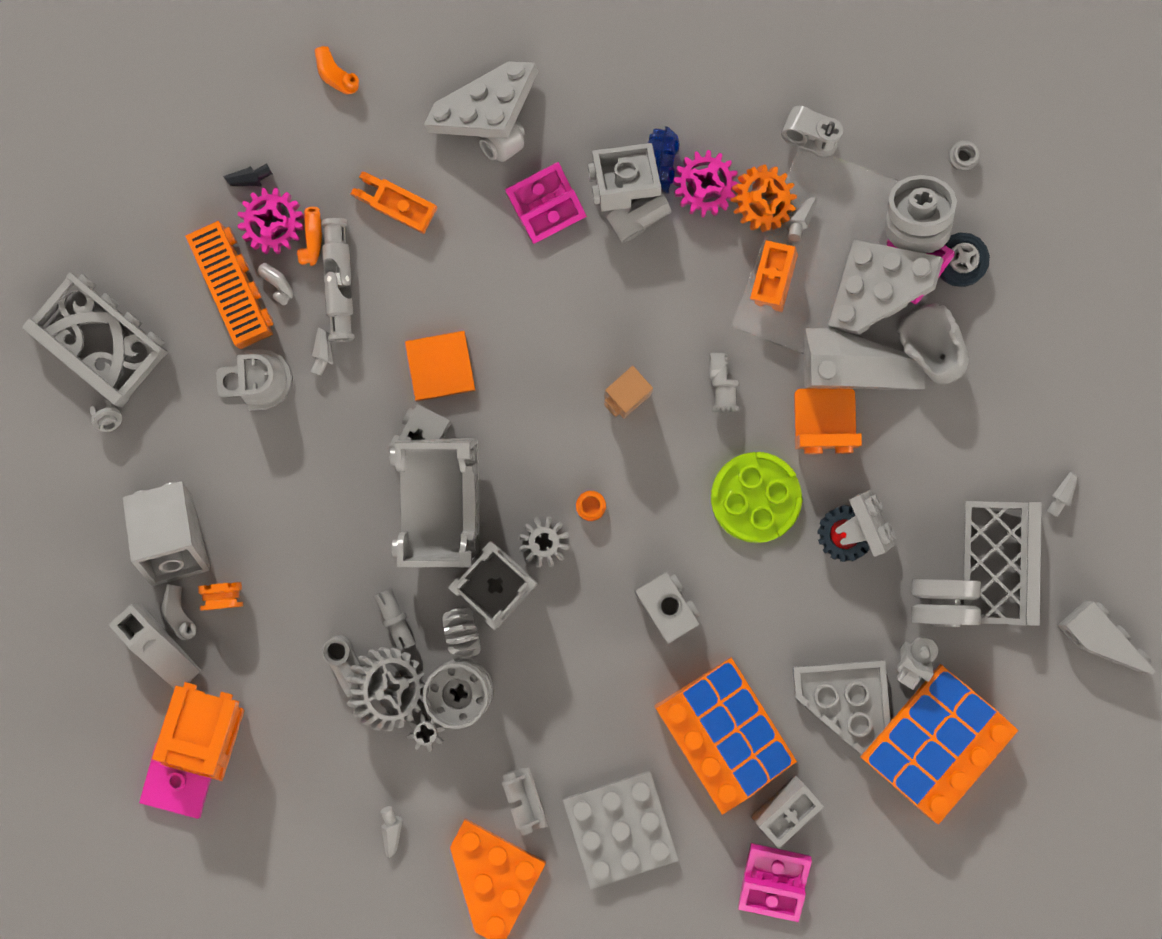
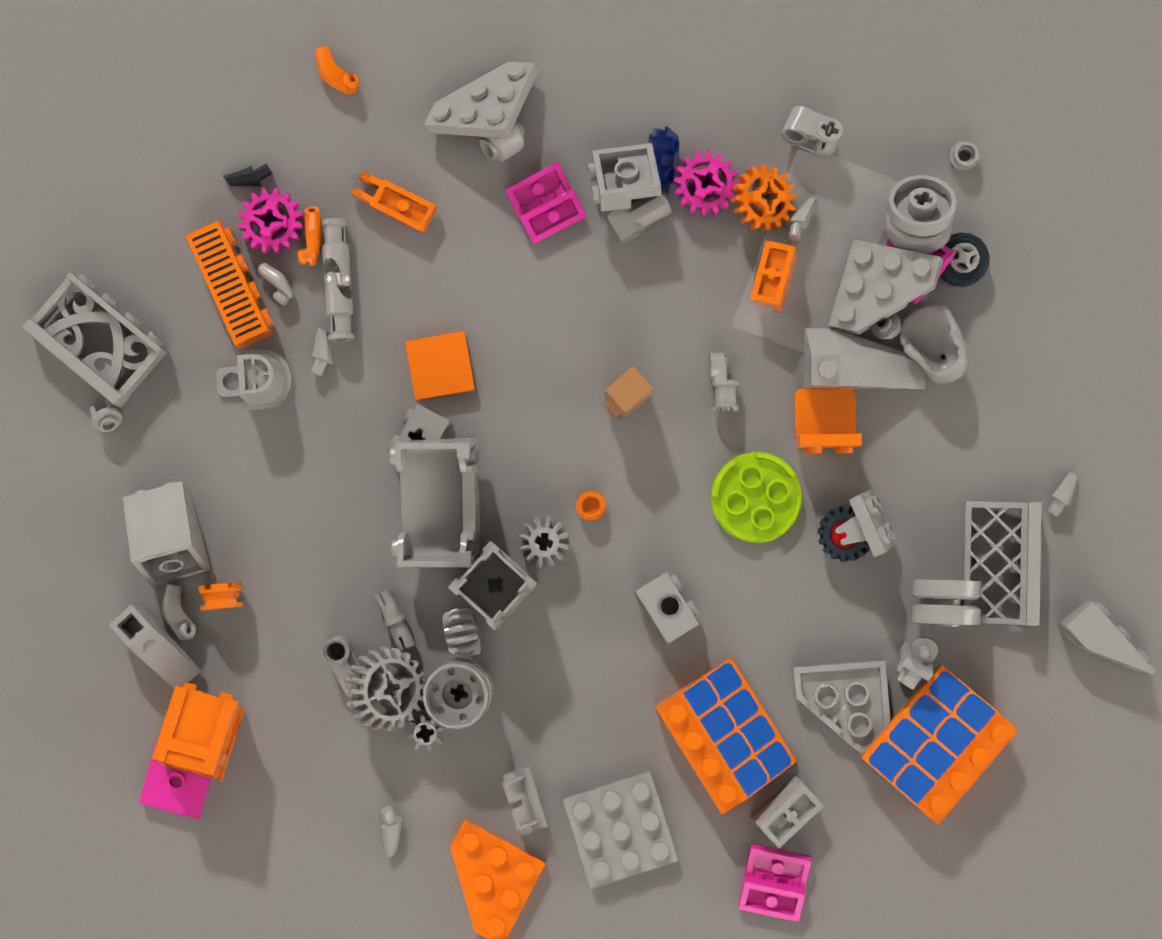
none -> light grey plate [871,313,901,339]

